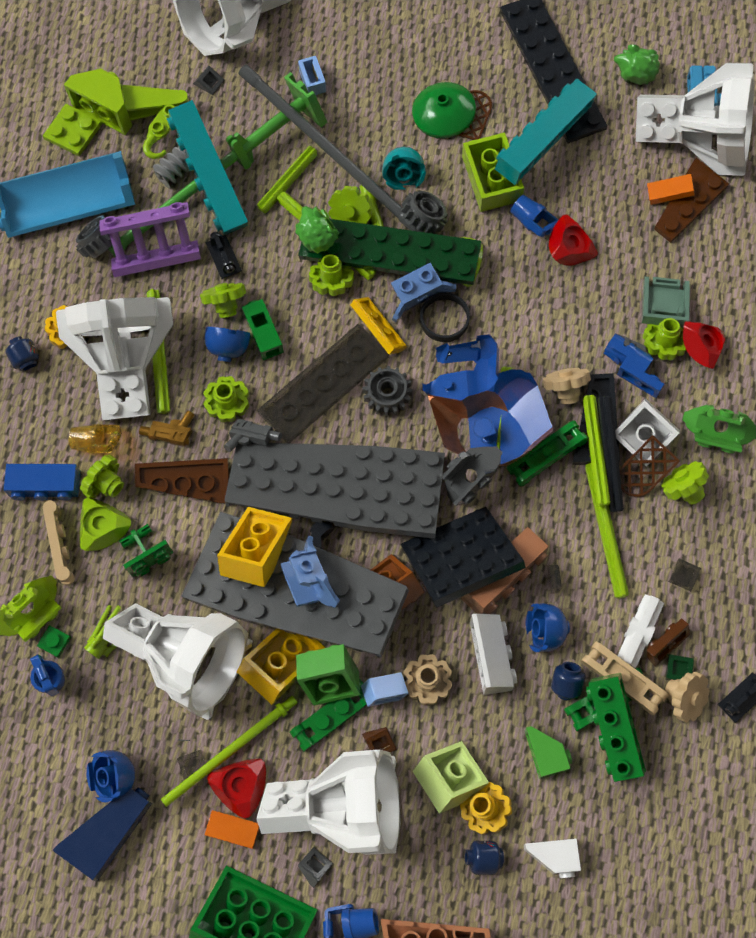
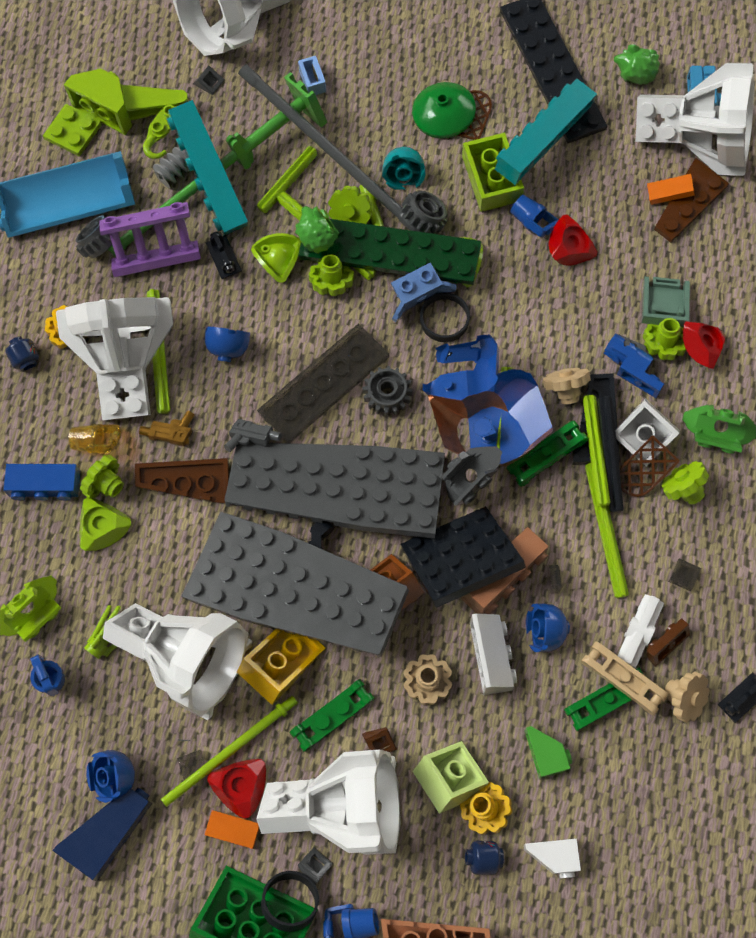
green plate [37,625,71,658] -> none
tan plate [43,500,75,586] -> none
green plate [119,523,174,577] -> none
lime plant [200,283,246,318] -> none
lime plant [203,376,249,422] -> none
yellow slope [217,507,292,587] -> none
green brick [242,299,284,361] -> none
medium blue piece [280,535,340,608] -> none
bright green brick [296,644,360,705] -> none
yellow tile [350,297,407,355] -> none
light blue piece [361,672,408,707] -> none
dark blue head [551,662,586,700] -> none
green brick [586,672,646,782] -> none
dark green tile [665,654,694,680] -> none
none -> lime hat [251,233,301,283]
none -> black tyre [261,871,319,932]

